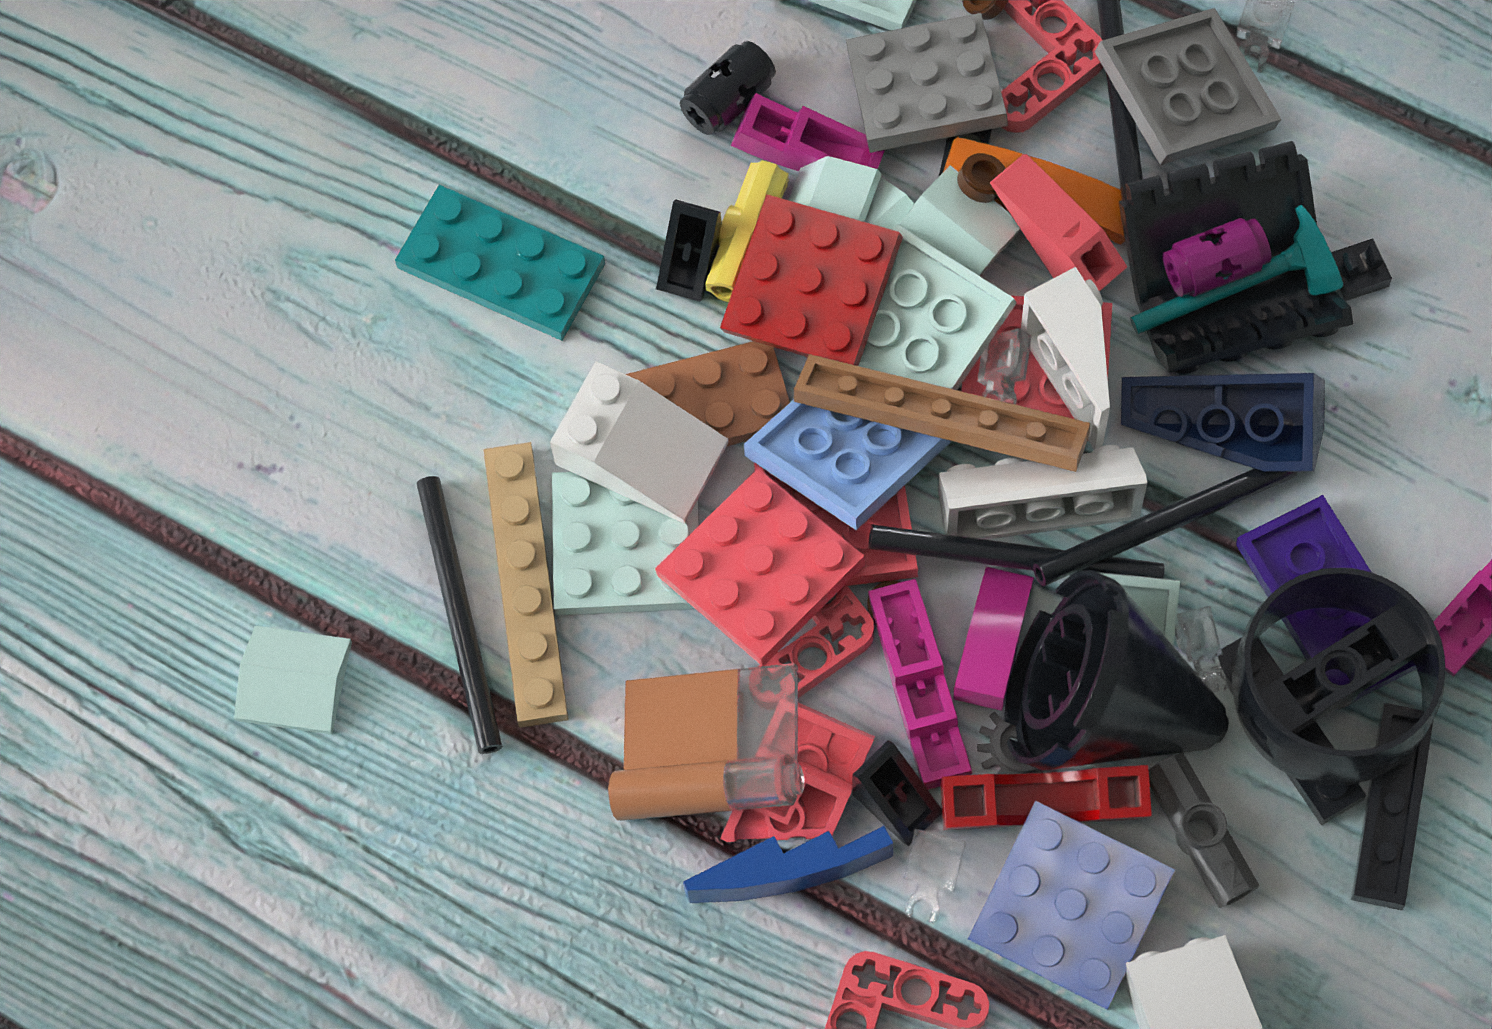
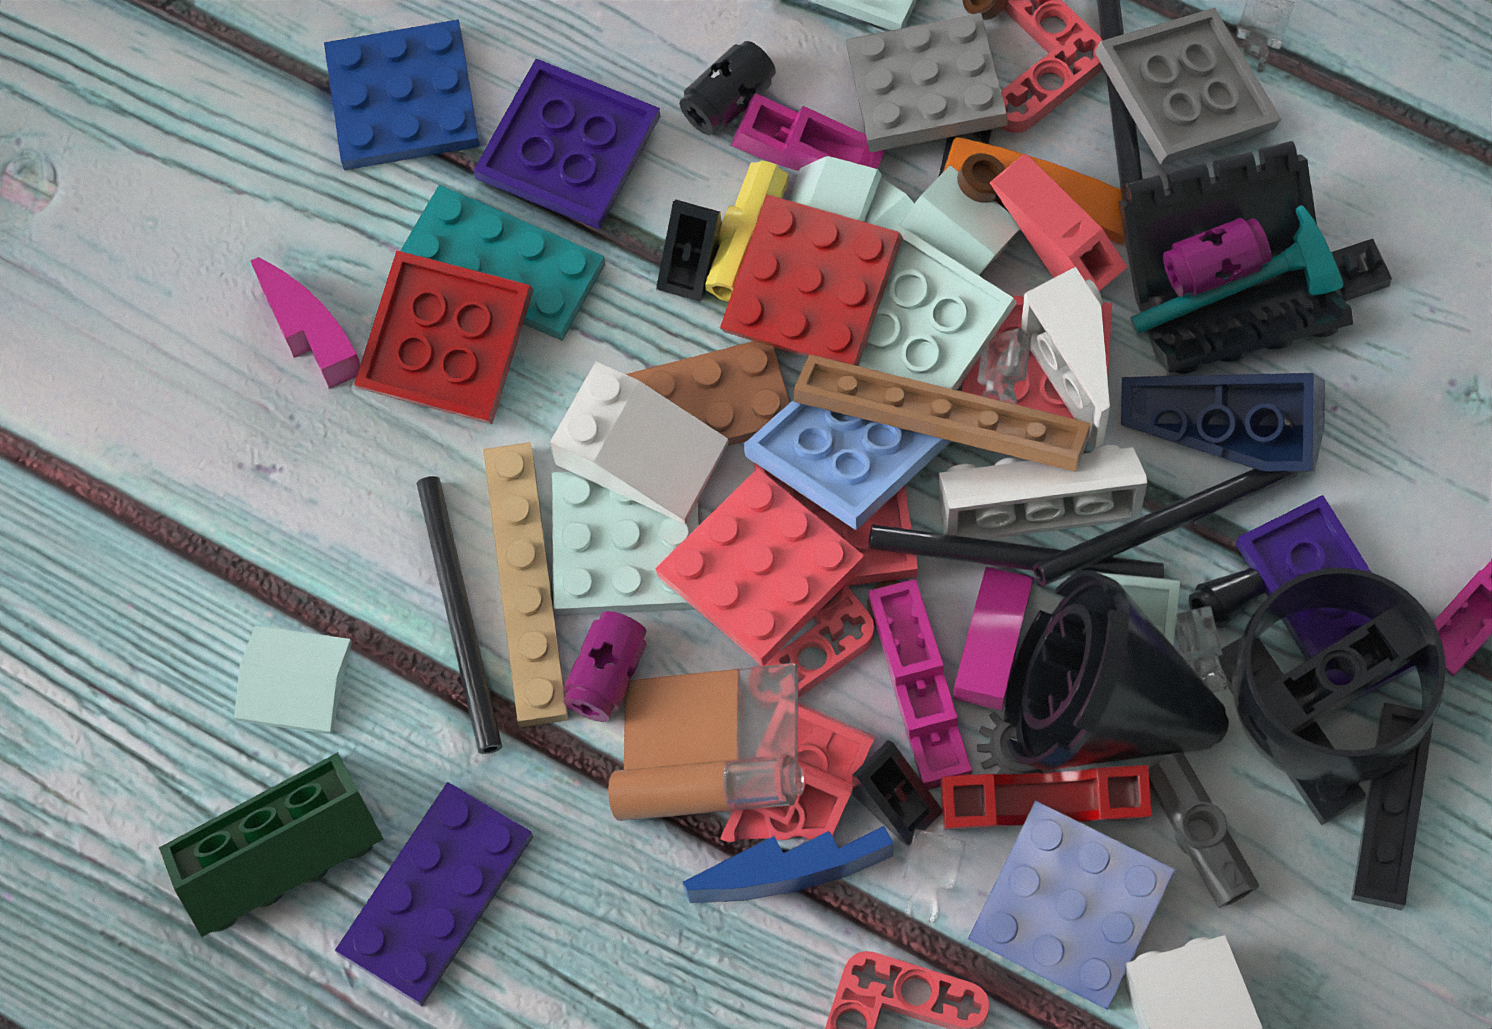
none -> dark green slope [159,752,384,937]
none -> dark pink slope [250,257,360,389]
none -> blue plate [324,19,480,170]
none -> dark purple plate [335,782,533,1007]
none -> red plate [354,250,534,425]
none -> dark purple plate [473,58,661,230]
none -> magenta piece [563,611,647,722]
none -> black cone [1188,568,1265,629]

